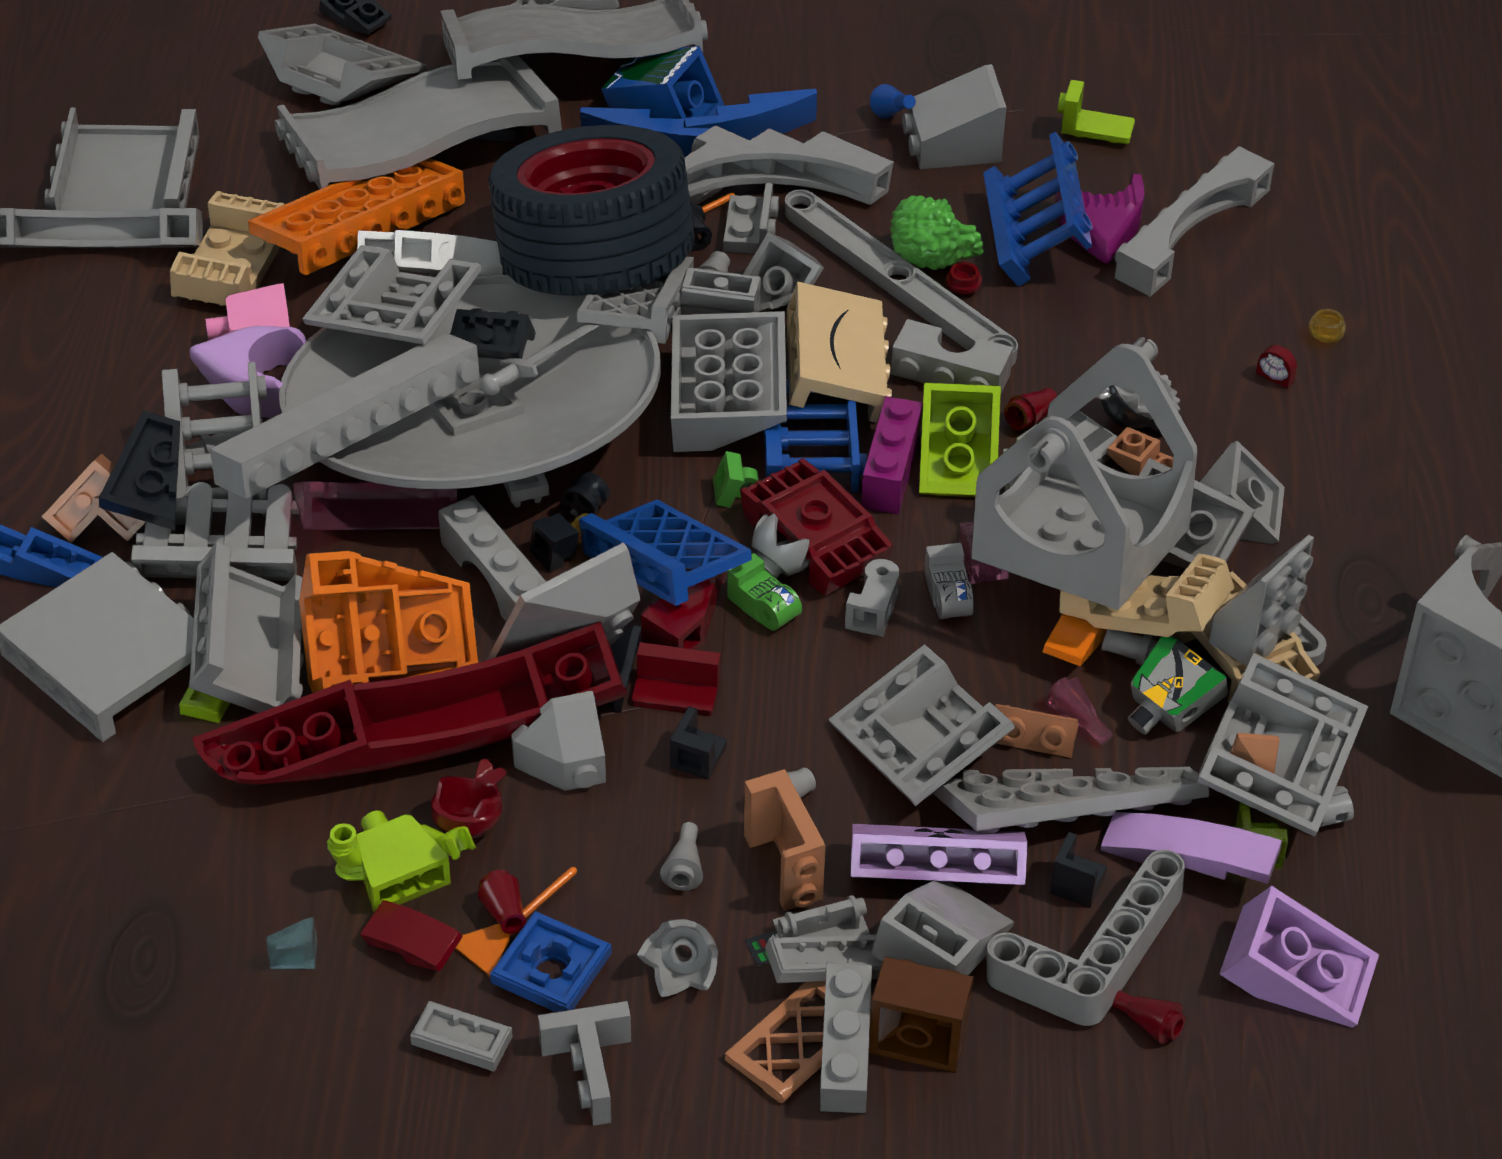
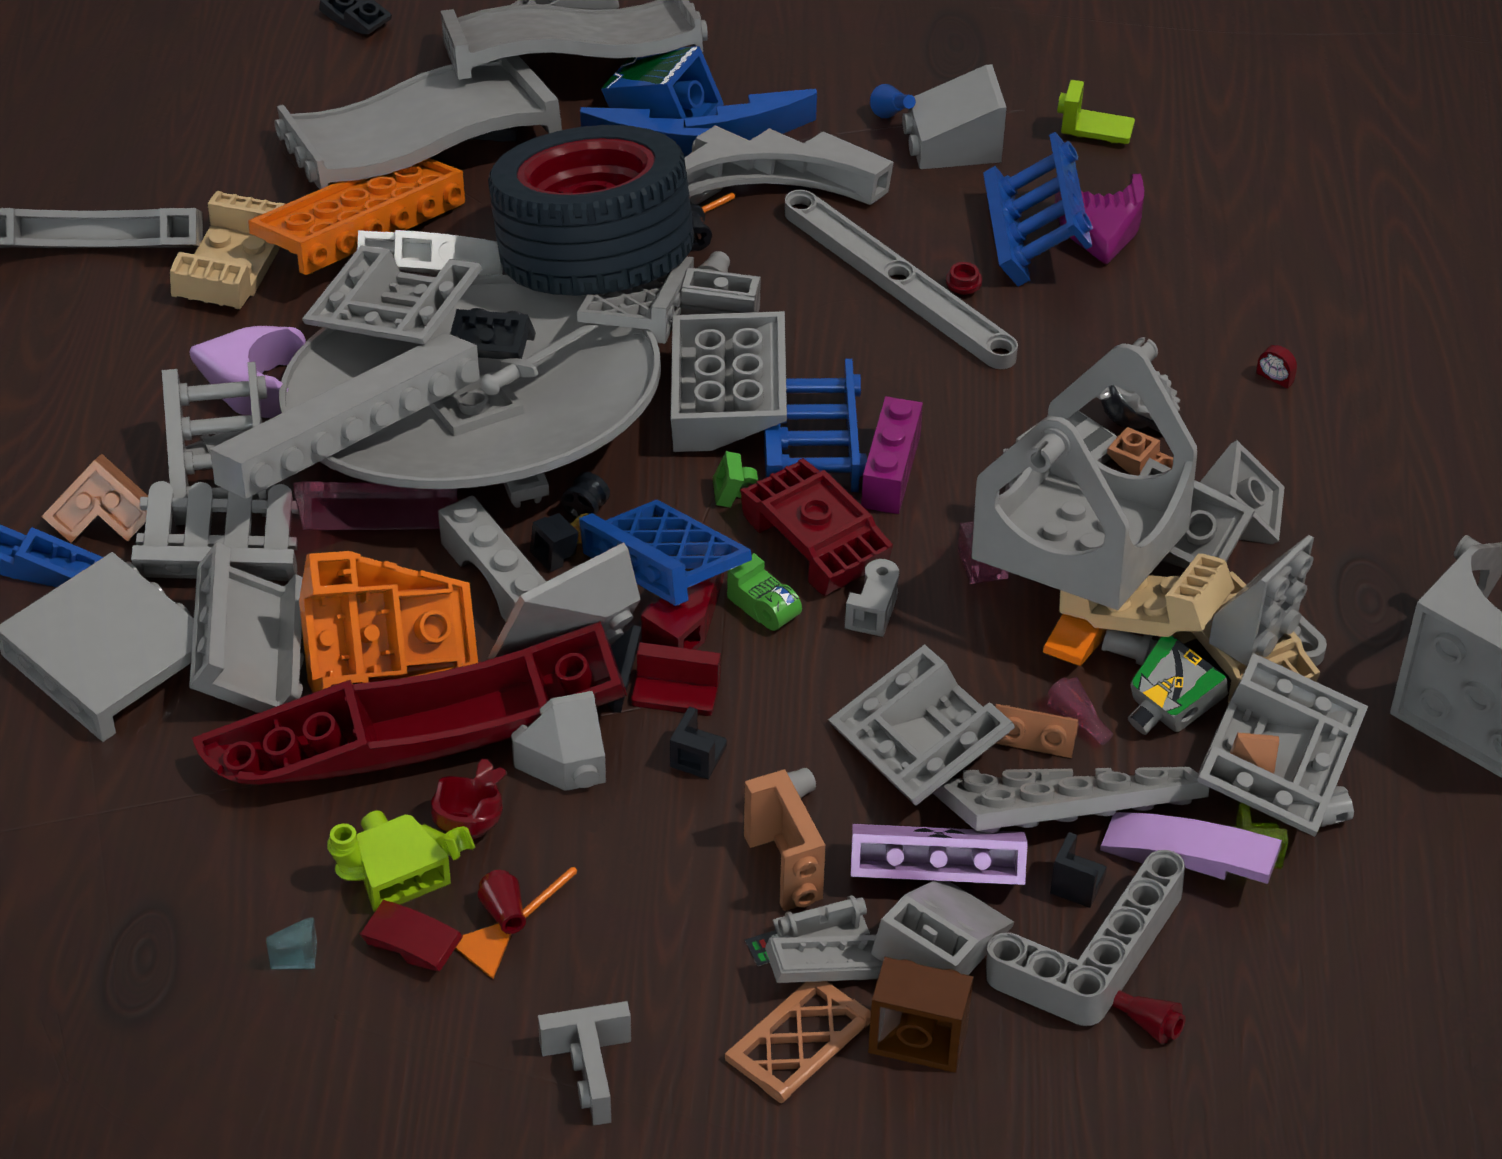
light grey panel [45,107,200,211] -> none
black wing [99,410,180,530] -> none
lime tile [179,687,230,723] -> none
bright pink torso [205,283,290,341] -> none
light grey slope [258,23,426,105] -> none
light grey plate [410,1001,513,1072] -> none
blue piece [490,911,612,1012] -> none
light grey piece [637,919,718,997] -> none
light grey cone [660,822,703,891] -> none
light grey bracket [723,182,779,254] -> none
light grey slope [743,232,824,312] -> none
light grey piece [751,514,809,579] -> none
tan panel [787,281,892,423] -> none
light grey arch [820,963,872,1113] -> none
bright green piece [890,195,984,270] -> none
light grey arch [891,319,1013,395] -> none
lime slope [919,383,1001,497] -> none
light grey leg [924,543,973,619] -> none
dark red cone [1004,388,1057,431] -> none
light grey arch [1115,146,1274,297] -> none
lavender slope [1219,886,1379,1028] -> none
clear yellow plate [1309,309,1346,342] -> none

